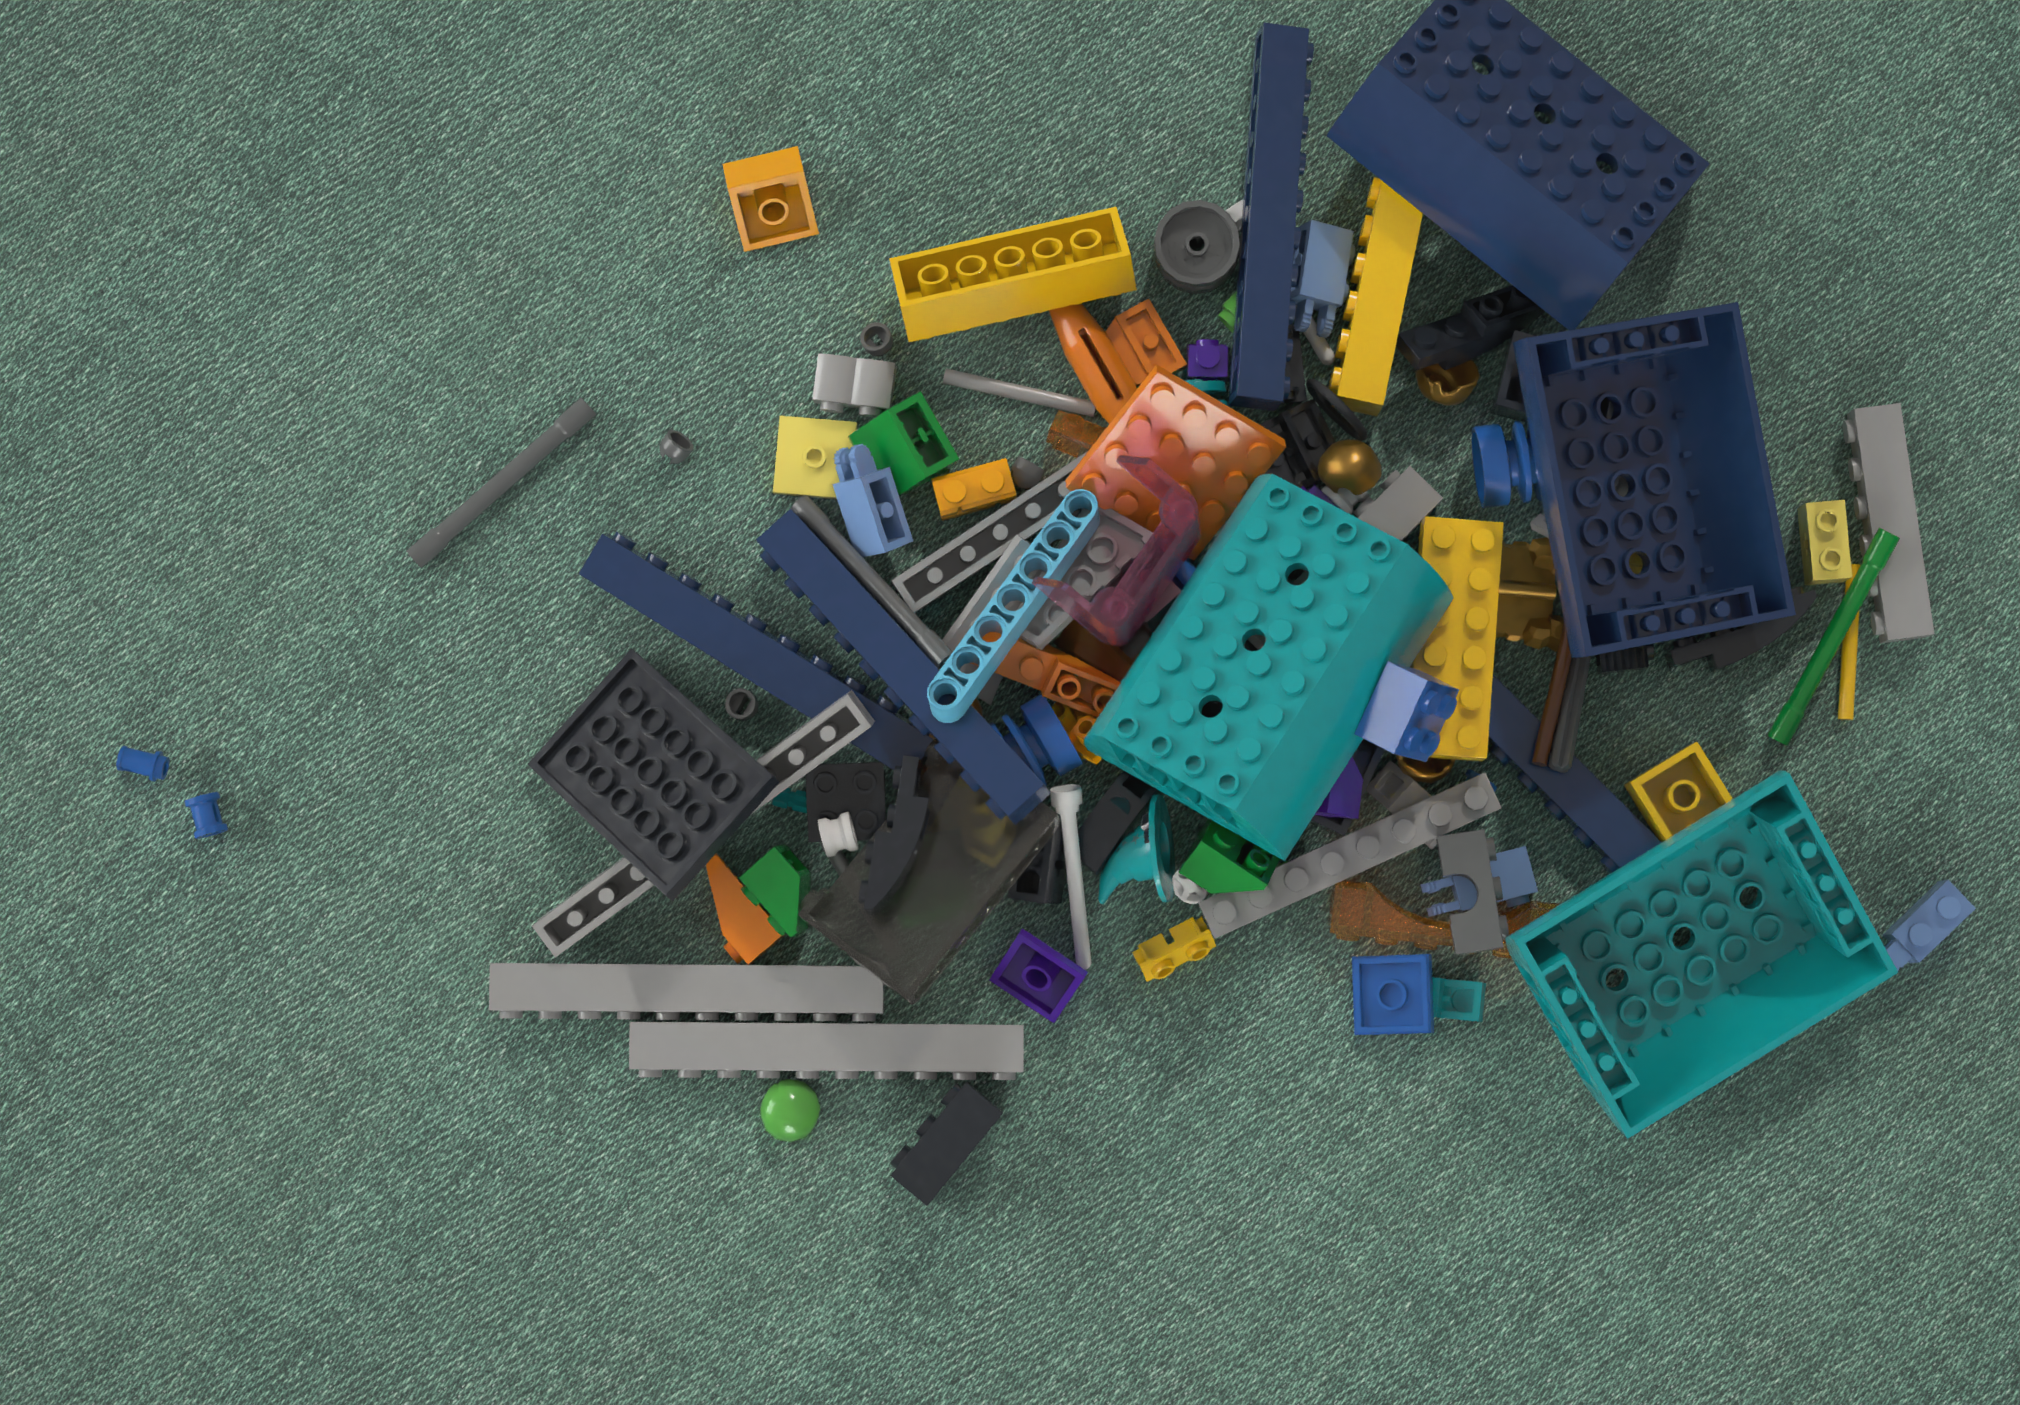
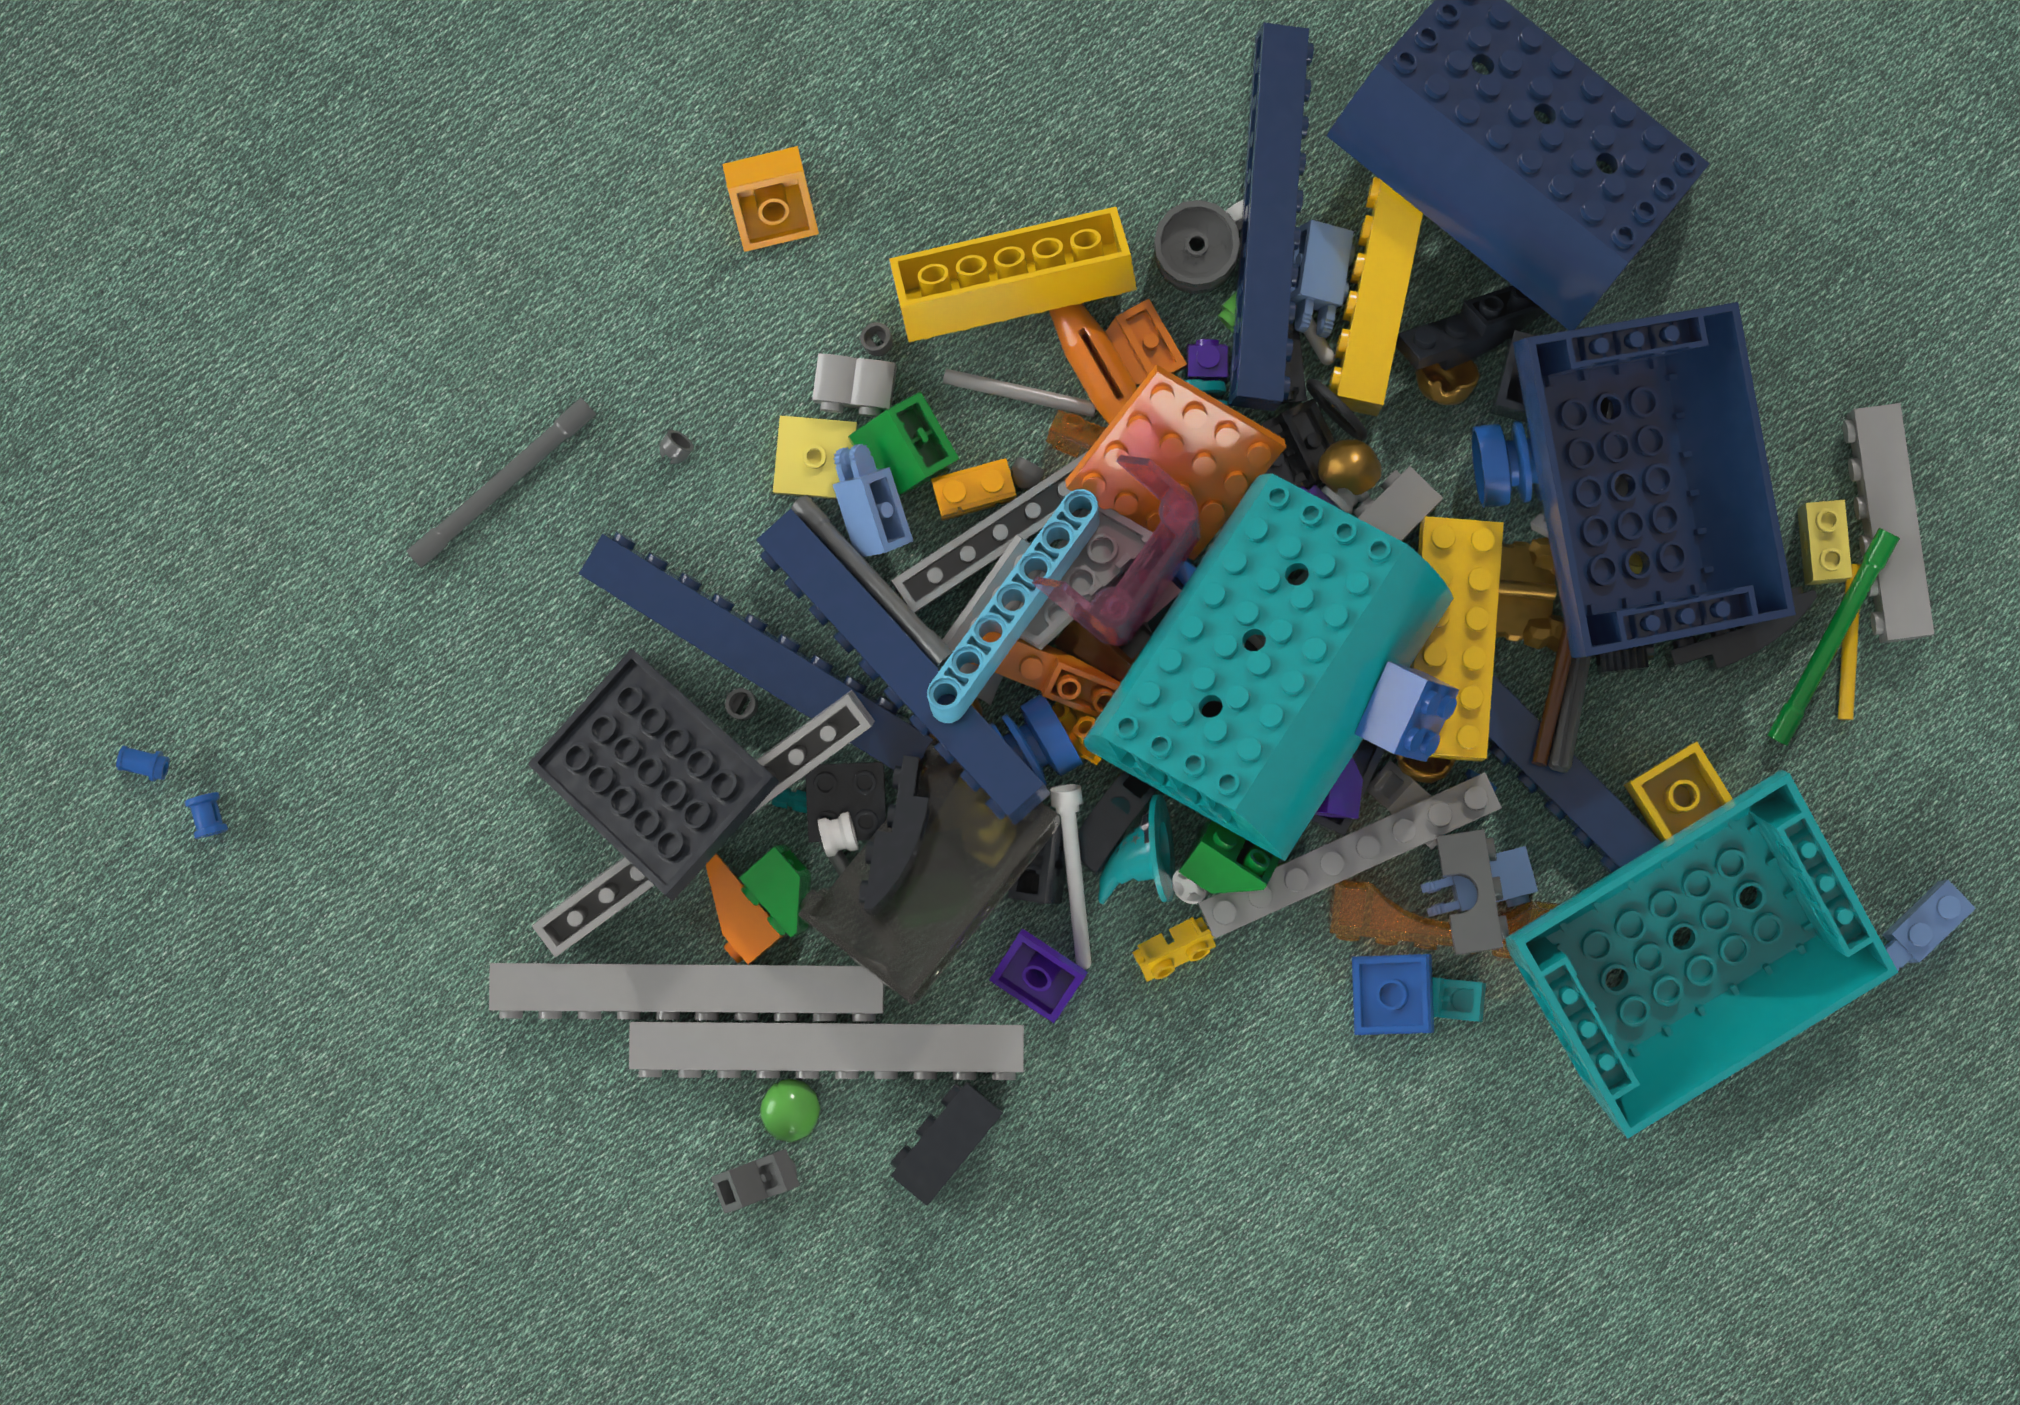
none -> dark grey brick [711,1149,800,1214]

